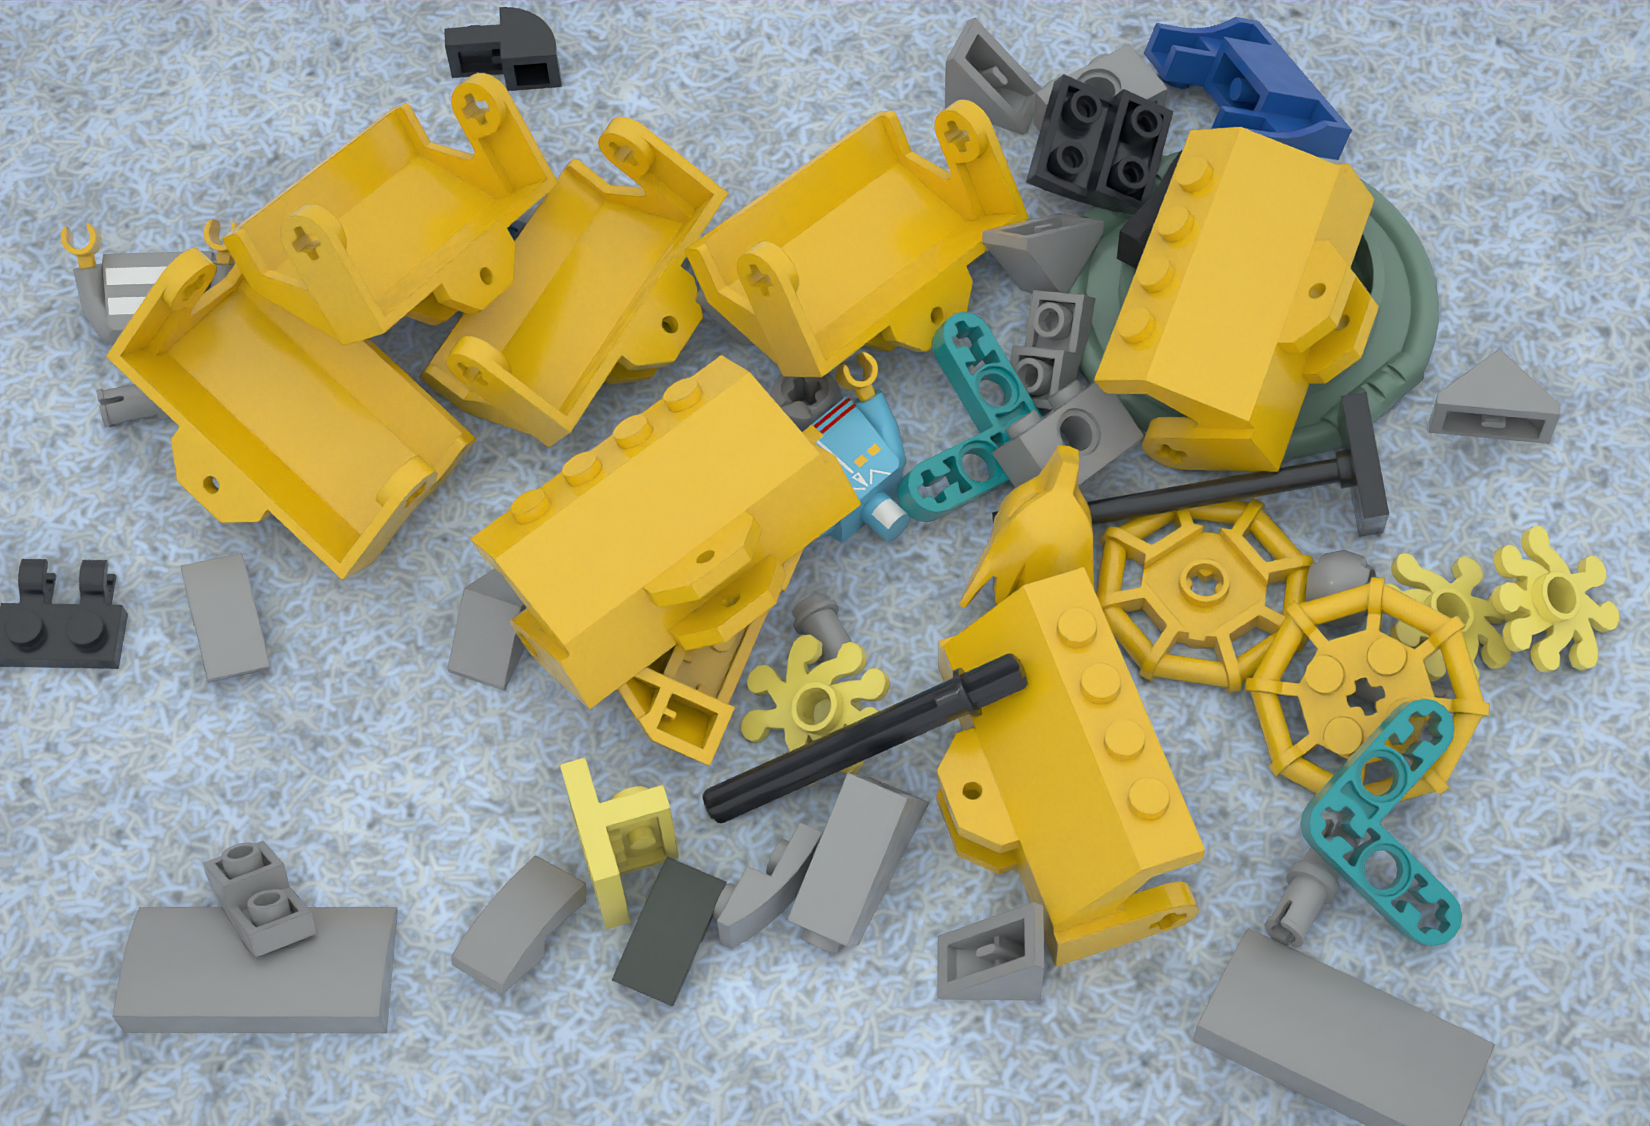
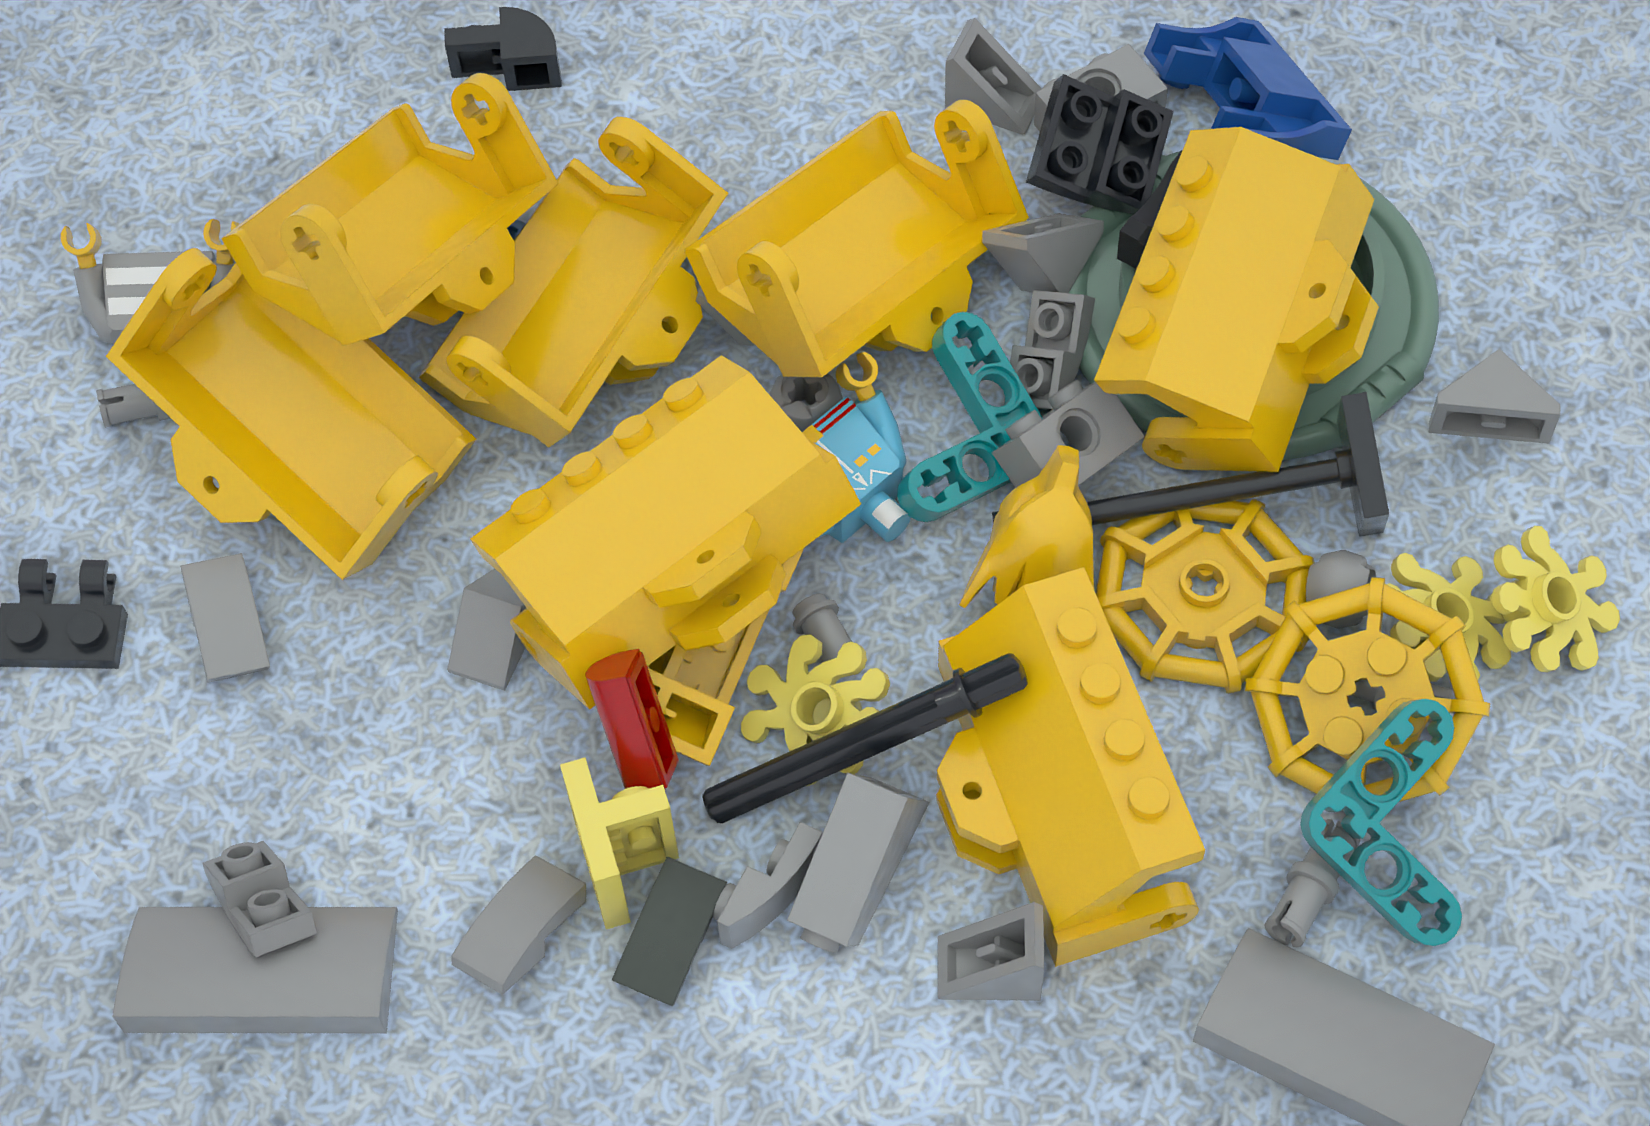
none -> red brick [585,648,679,790]

